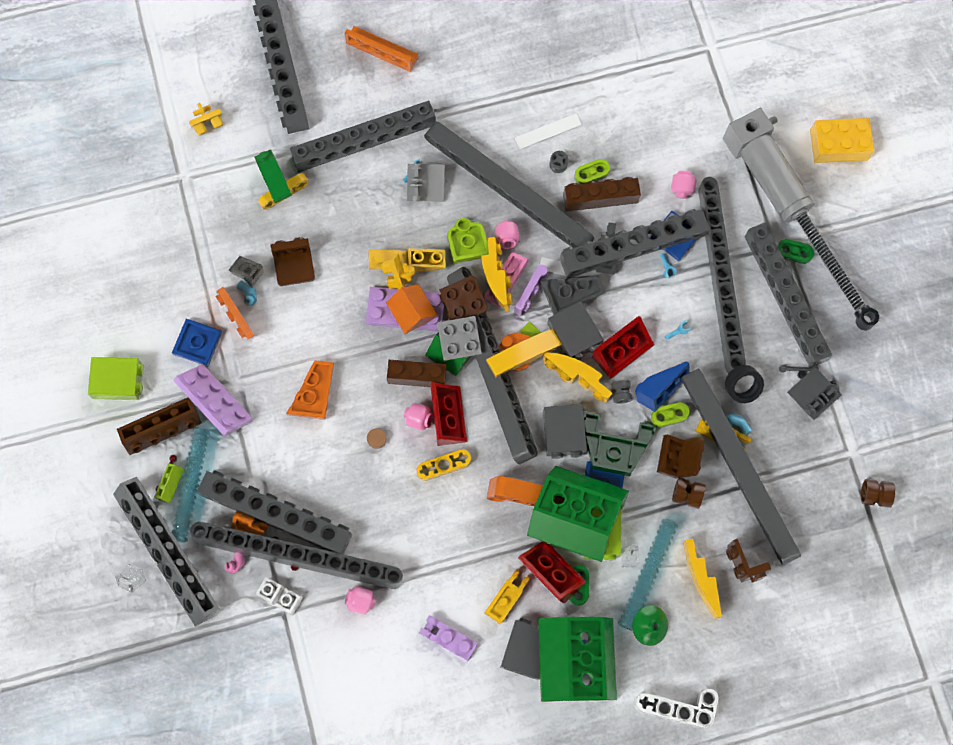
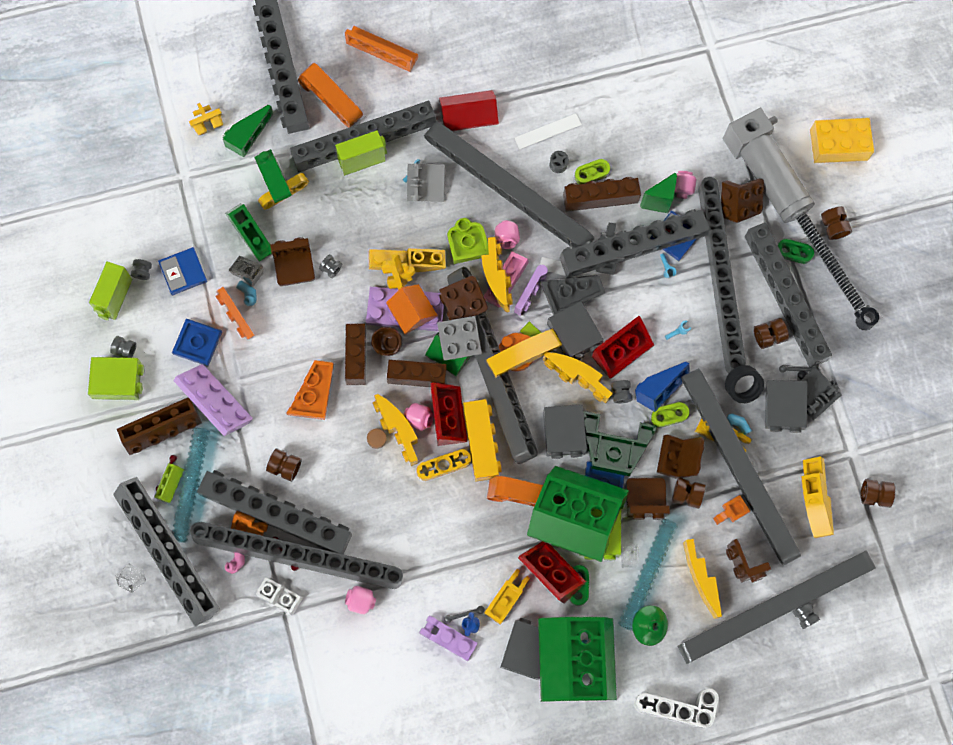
none -> lime brick [89,261,133,320]
none -> dark grey wheel [110,336,136,358]
none -> dark grey wheel [130,259,152,280]
none -> blue tile [158,247,207,296]
none -> green slope [223,105,273,157]
none -> green slope [225,203,272,262]
none -> reddish brown wheel [266,448,302,482]
none -> orange beam [298,63,363,128]
none -> dark grey wheel [319,254,342,278]
none -> lime brick [335,130,387,176]
none -> reddish brown brick [345,324,366,385]
none -> reddish brown hair [371,327,402,356]
none -> yellow slope [372,394,418,466]
none -> red slope [439,90,499,131]
none -> dark grey hinge [444,606,485,623]
none -> blue plate [462,612,480,636]
none -> yellow brick [463,399,502,482]
none -> reddish brown bracket [626,478,670,520]
none -> green slope [640,173,677,213]
none -> dark grey beam [677,550,876,664]
none -> orange plate [713,495,750,525]
none -> reddish brown bracket [721,178,764,223]
none -> reddish brown wheel [754,318,789,349]
none -> dark grey brick [765,380,807,433]
none -> dark grey wheel [792,602,820,629]
none -> yellow slope [801,456,834,538]
none -> reddish brown wheel [821,206,853,240]

